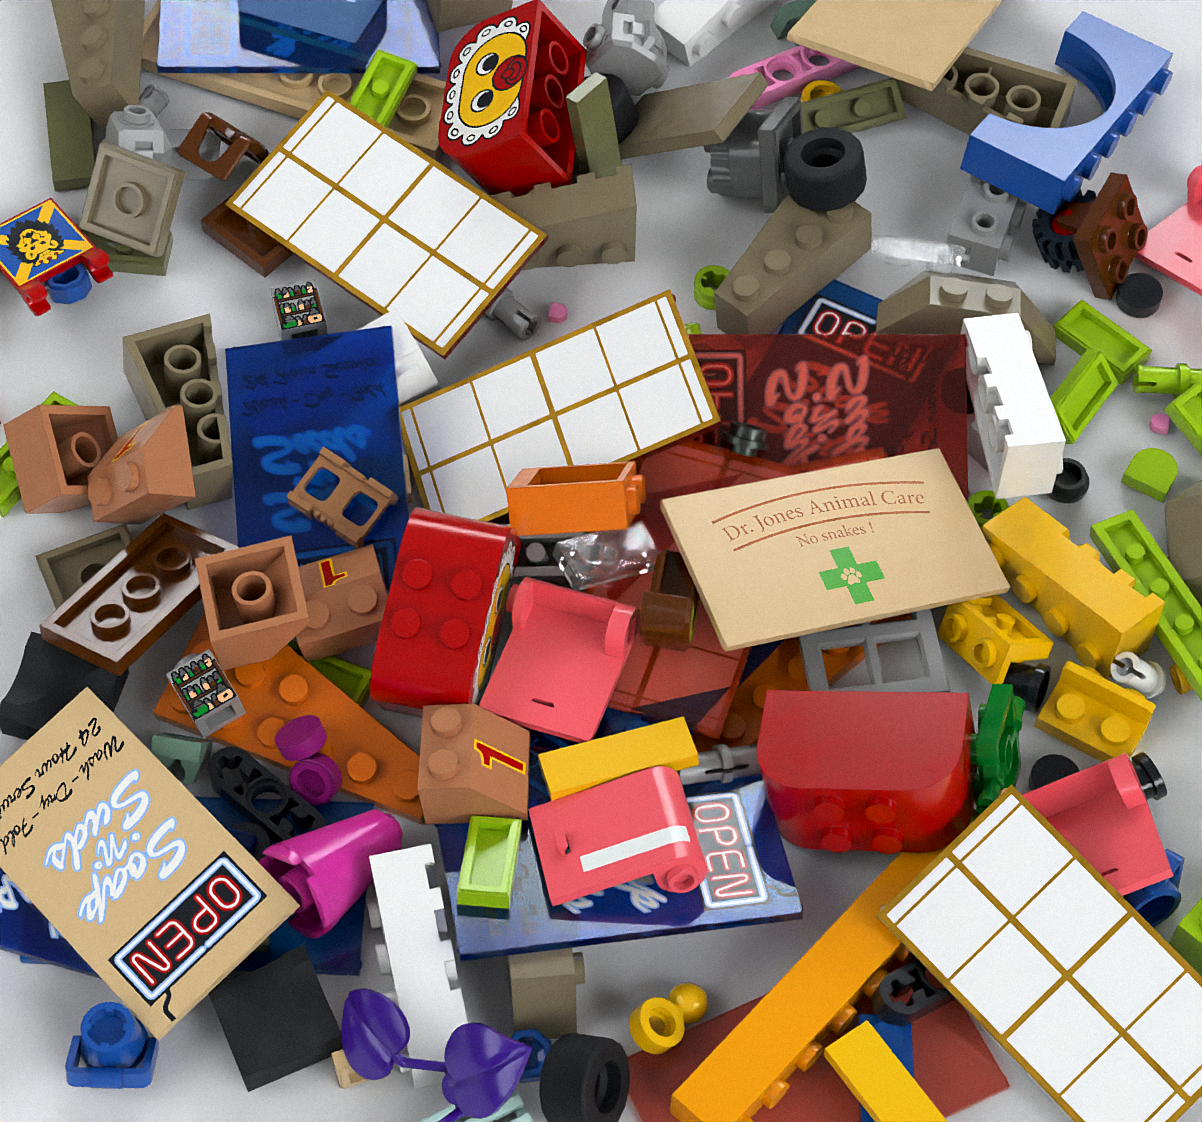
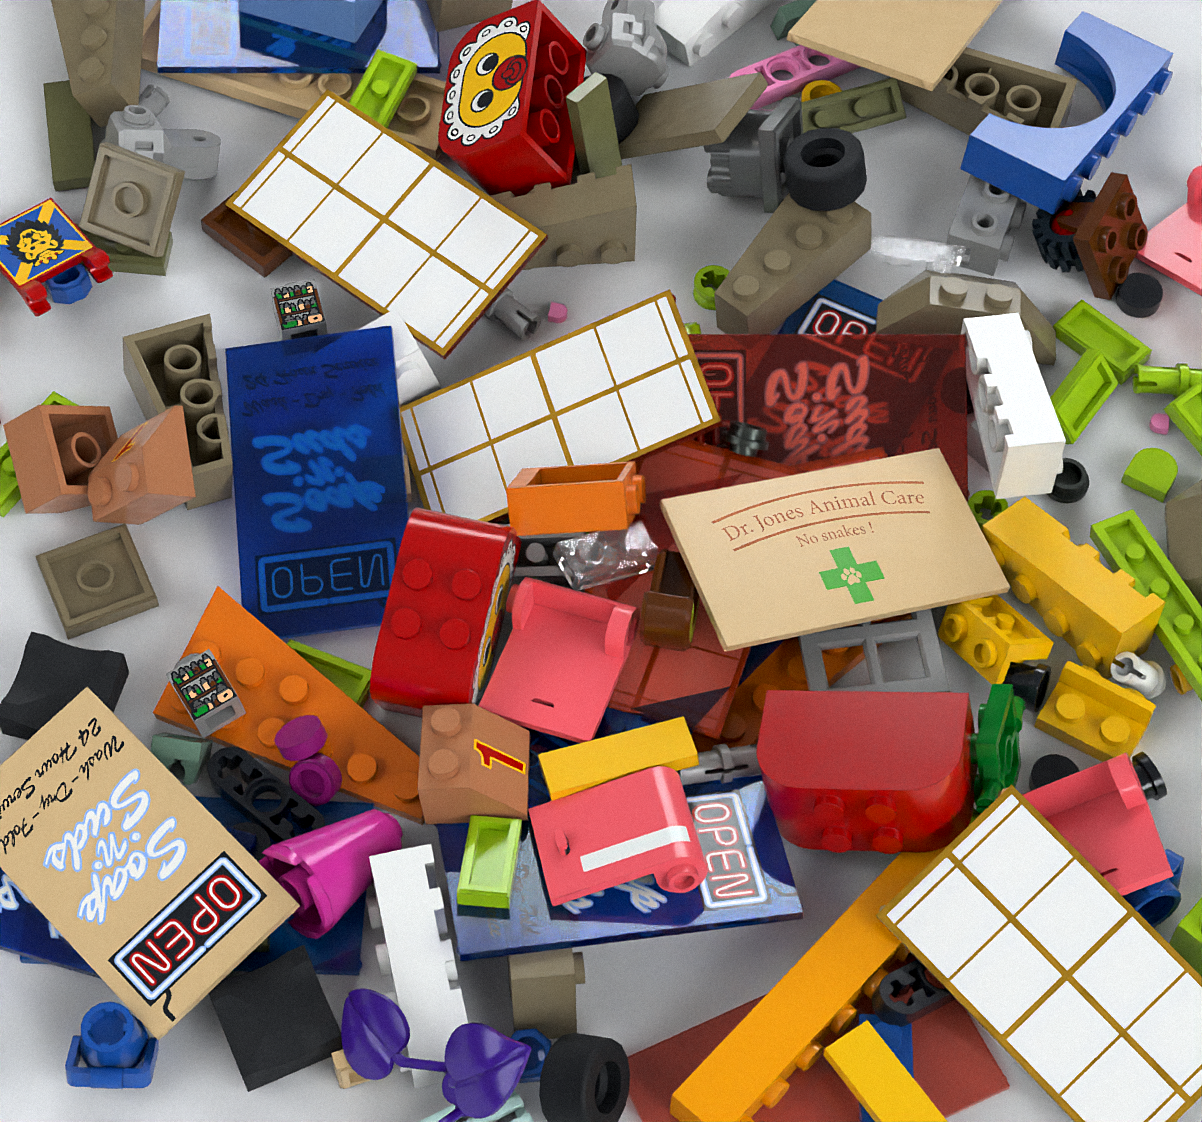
reddish brown plate [39,513,239,676] -> none
reddish brown piece [177,112,270,181] -> none
nougat slope [195,536,311,671] -> none
medium nougat piece [286,446,399,549] -> none
nougat slope [296,544,388,663] -> none
yellow plate [629,982,708,1054] -> none

